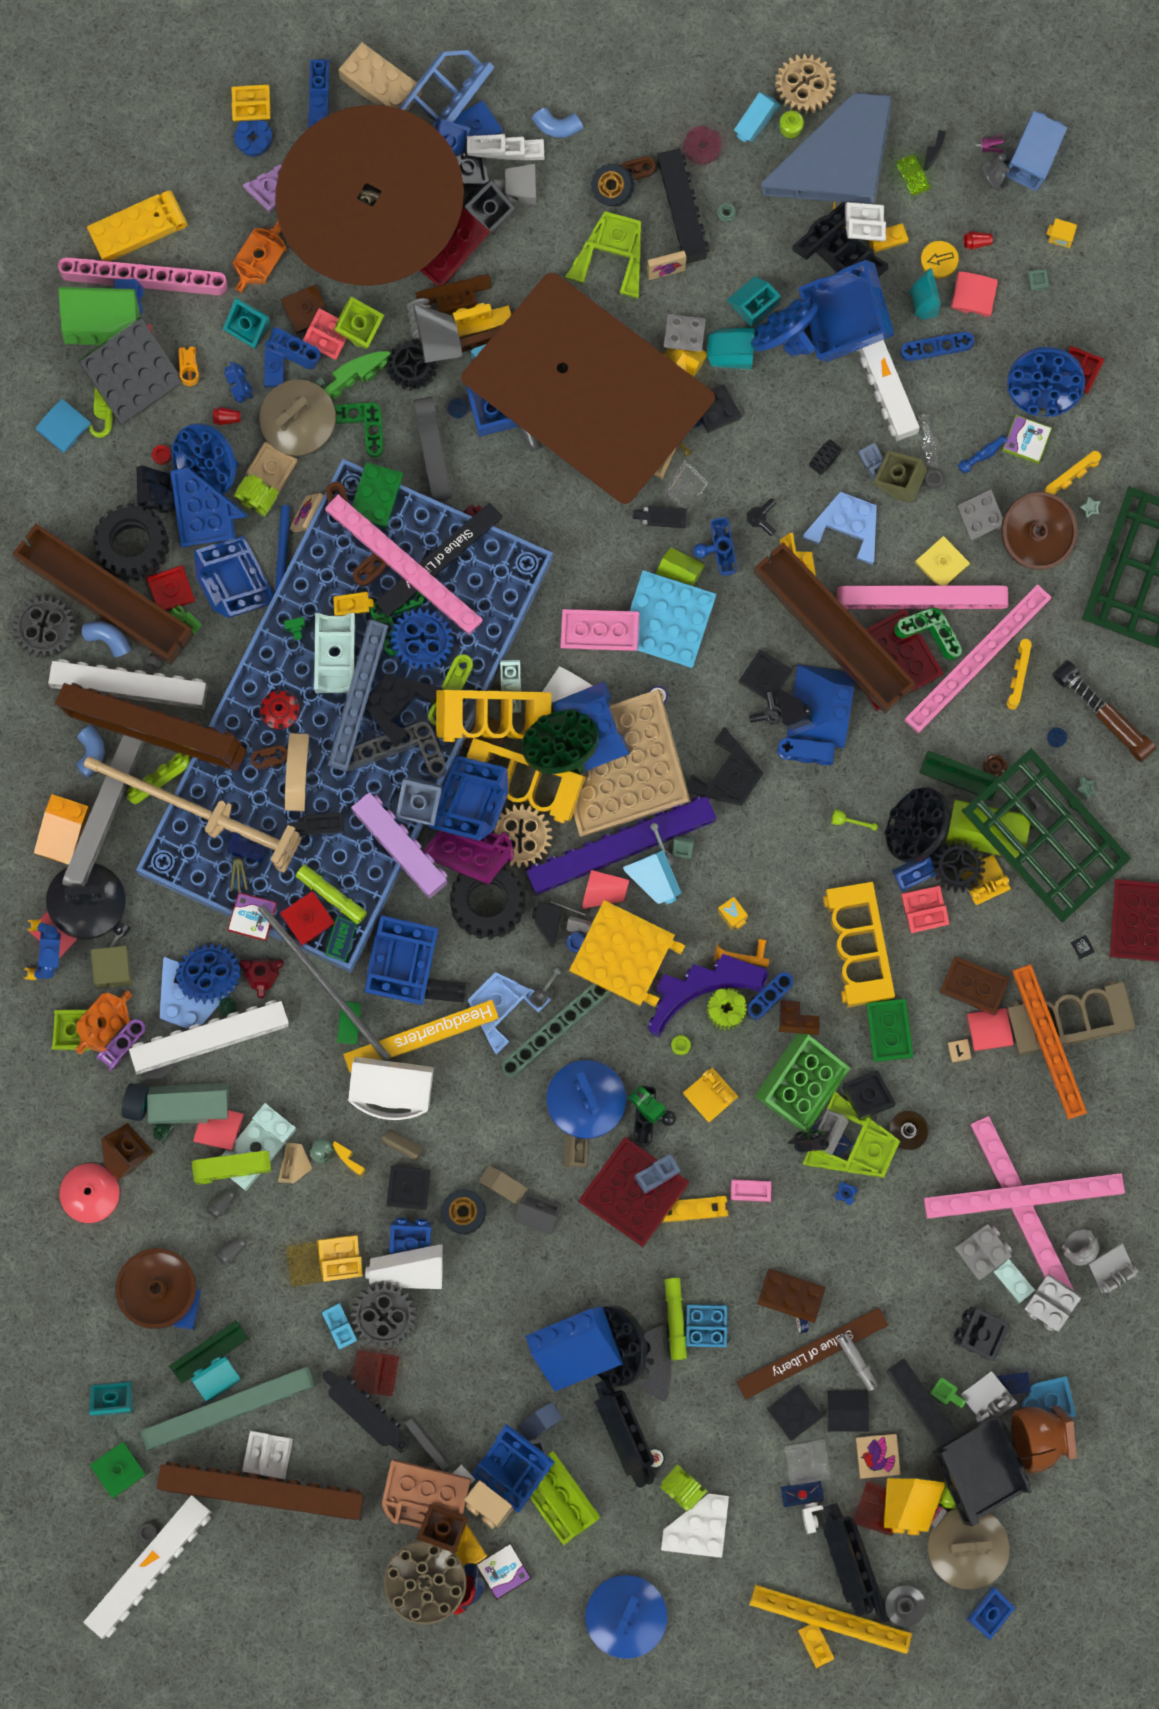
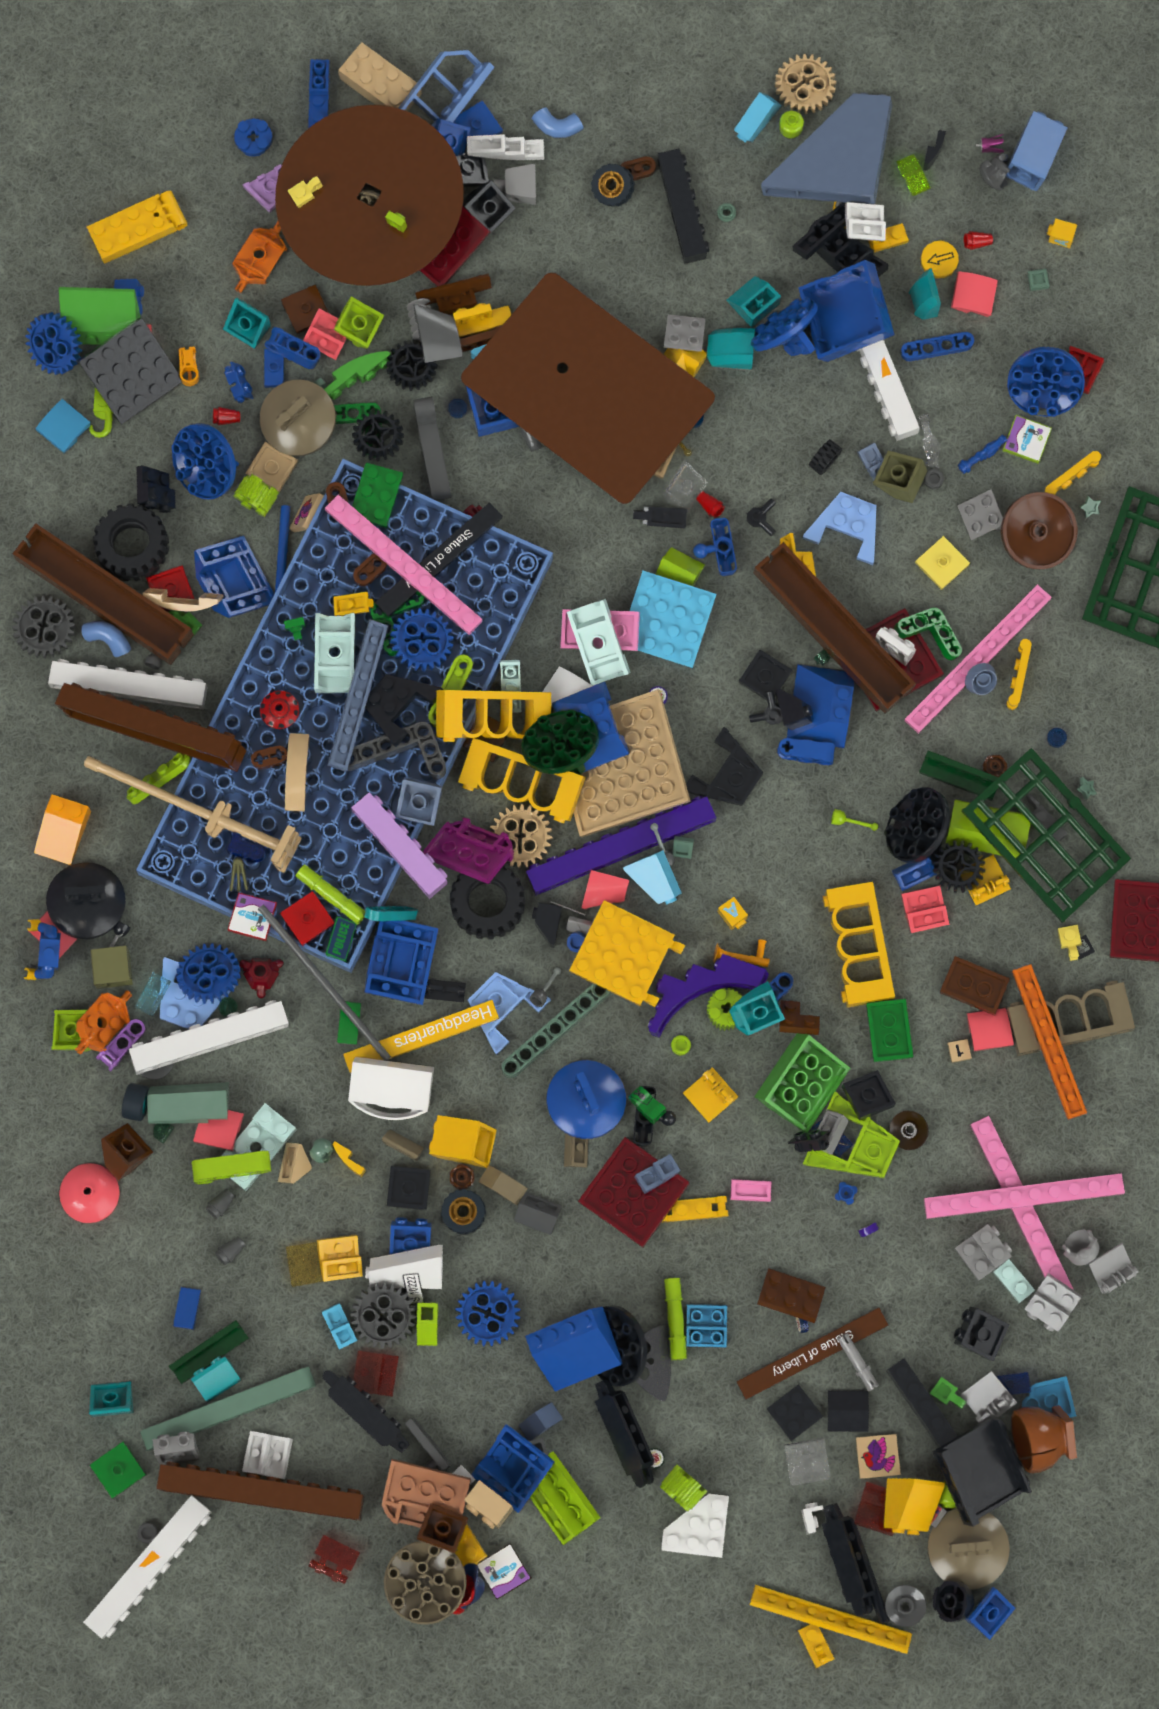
bright pink beam [58,258,228,295] -> none
light grey beam [63,735,144,887] -> none
medium blue cylinder [75,725,105,779] -> none
reddish brown dish [115,1248,197,1329] -> none
red tile [152,445,172,465] -> none
blue wing [171,468,248,547] -> none
yellow slope [232,85,271,122] -> none
black hinge [289,812,344,837] -> none
blue slope [428,755,508,841] -> none
lime wing [565,211,641,299] -> none
blue bracket [585,1575,667,1659] -> none
tan tile [647,251,686,280] -> none
clear pink plate [684,126,722,164] -> none
black plate [700,384,742,433] -> none
clear blue tile [780,1480,824,1508] -> none
bright pink beam [836,586,1009,609] -> none
piece [1052,660,1156,762] -> none
none -> blue gear [25,312,82,375]
none -> clear light blue plate [135,972,171,1016]
none -> tan slope [143,588,223,611]
none -> light grey plate [153,1431,200,1465]
none -> light yellow plate [288,176,323,208]
none -> clear red plate [308,1535,360,1584]
none -> black gear [352,410,404,461]
none -> teal beam [364,906,418,921]
none -> lime plate [385,211,408,233]
none -> white sticker [402,1273,425,1304]
none -> lime slope [417,1303,439,1346]
none -> yellow slope [429,1115,497,1168]
none -> reddish brown plate [450,1164,474,1190]
none -> blue gear [456,1281,521,1347]
none -> light aqua piece [567,599,630,686]
none -> red cone [696,491,725,518]
none -> teal slope [729,982,785,1035]
none -> clear green plate [813,649,831,666]
none -> dark purple tile [858,1222,879,1237]
none -> white plate [875,627,916,666]
none -> black cylinder [933,1581,974,1622]
none -> sand blue hat [965,663,997,695]
none -> light yellow plate [1058,925,1082,961]

